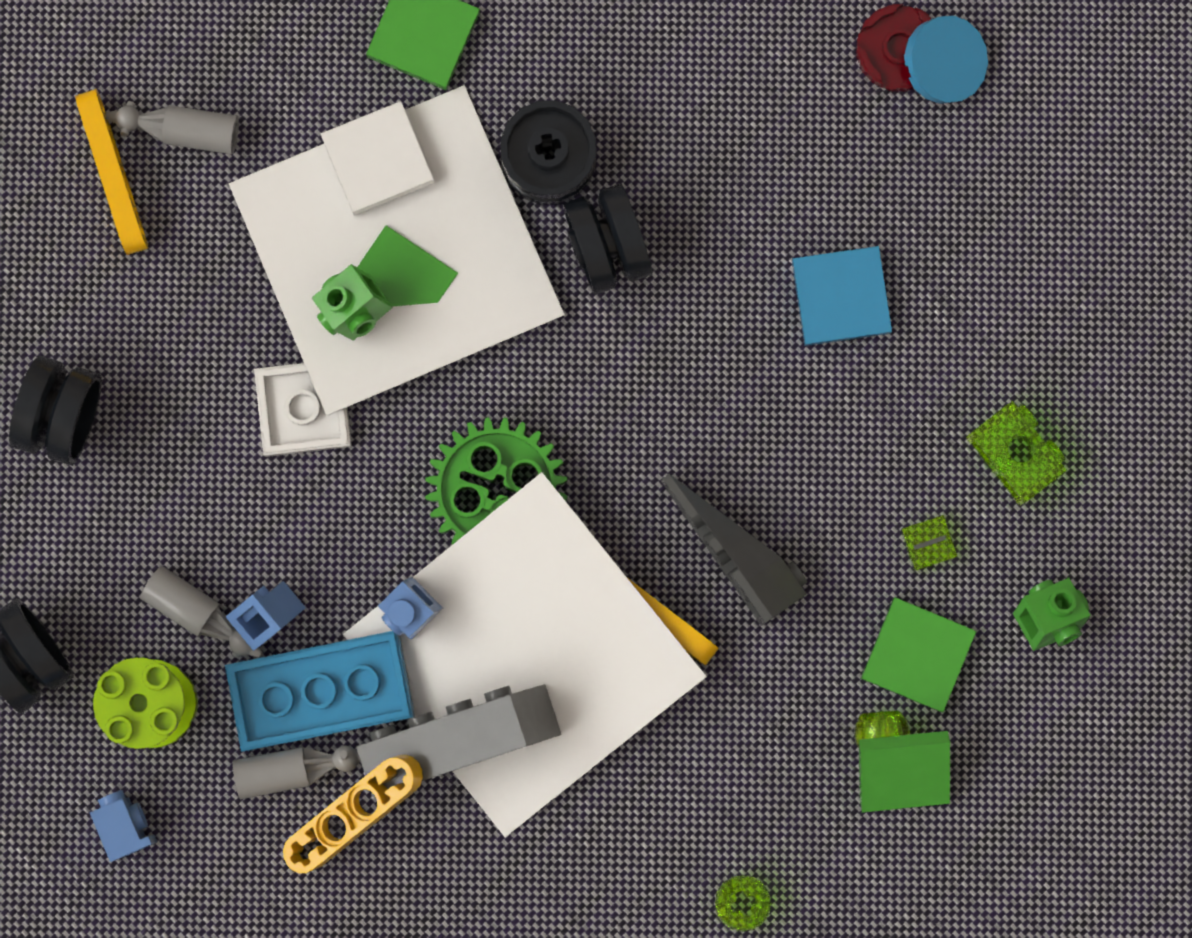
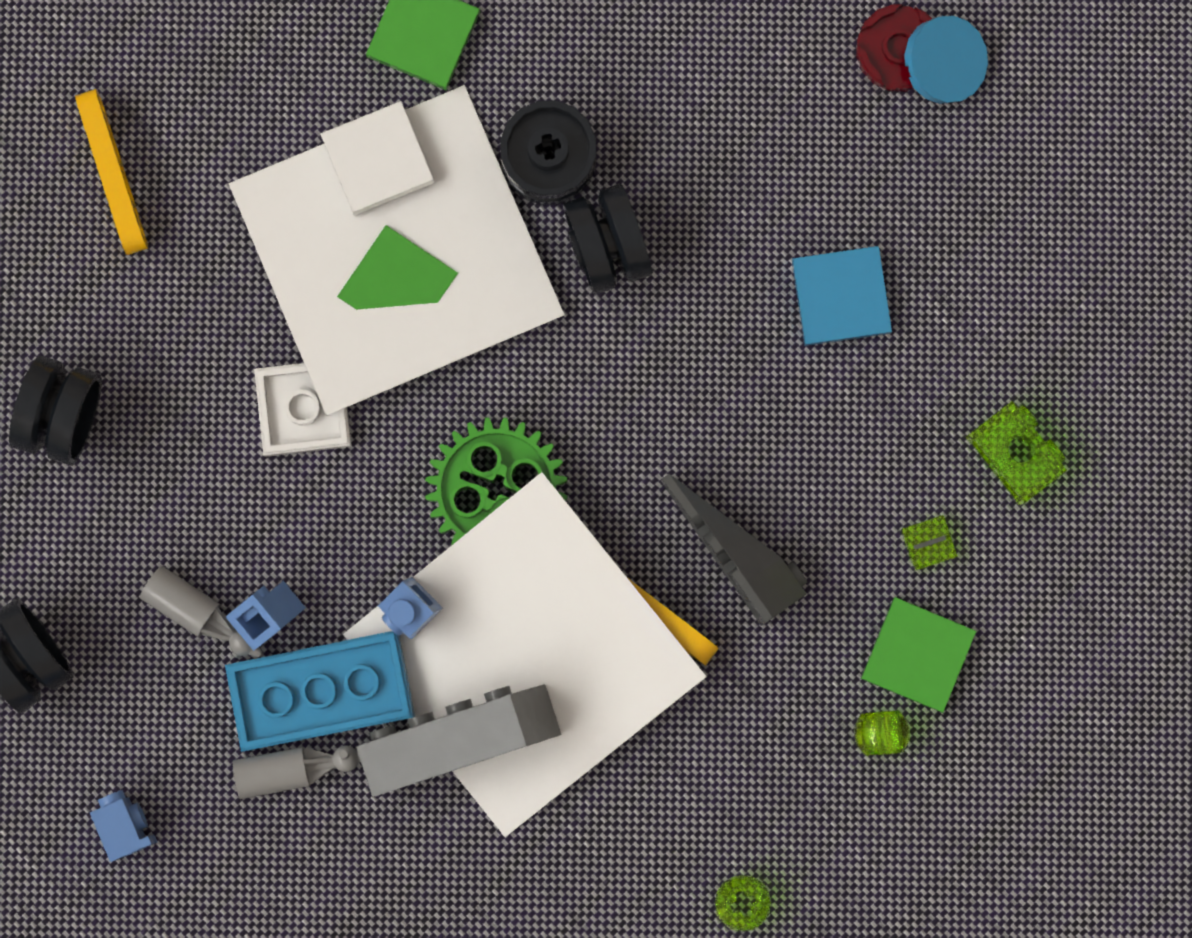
lime piece [93,658,198,749] -> none
light grey wheel [106,101,239,154] -> none
yellow beam [283,755,423,873] -> none
bright green brick [312,264,393,341] -> none
bright green tile [859,731,950,812] -> none
bright green brick [1013,578,1091,651] -> none

